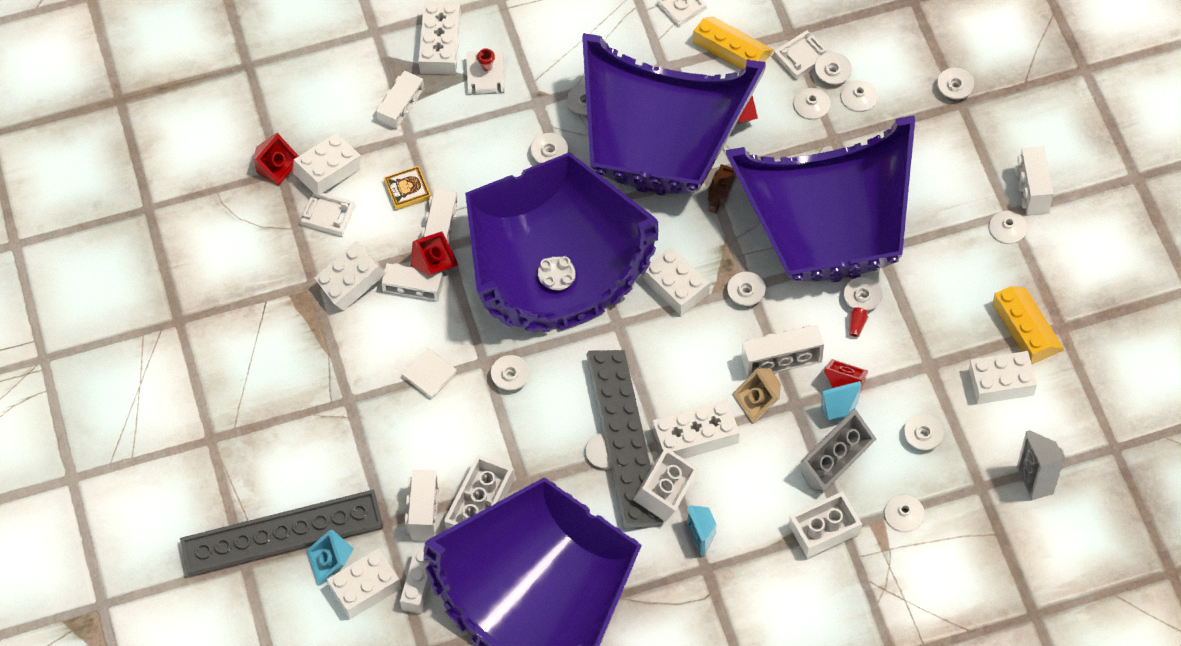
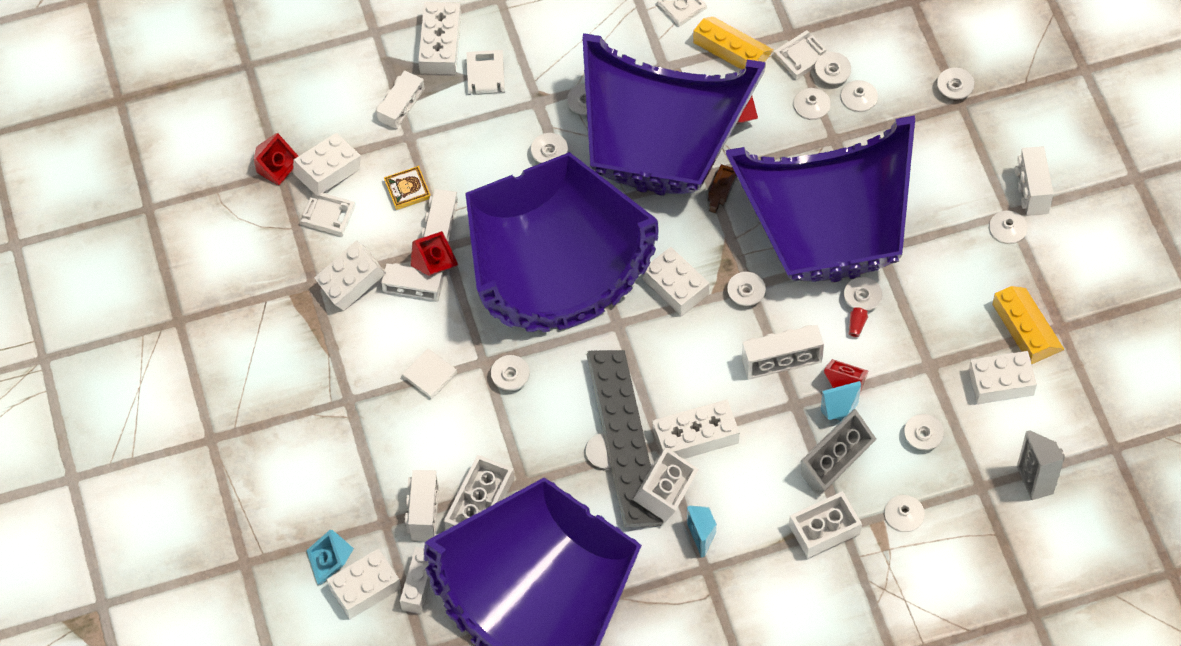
dark grey plate [180,489,383,576] -> none
red cone [477,48,495,71] -> none
white dish [538,256,575,290] -> none
tan slope [733,368,781,423] -> none

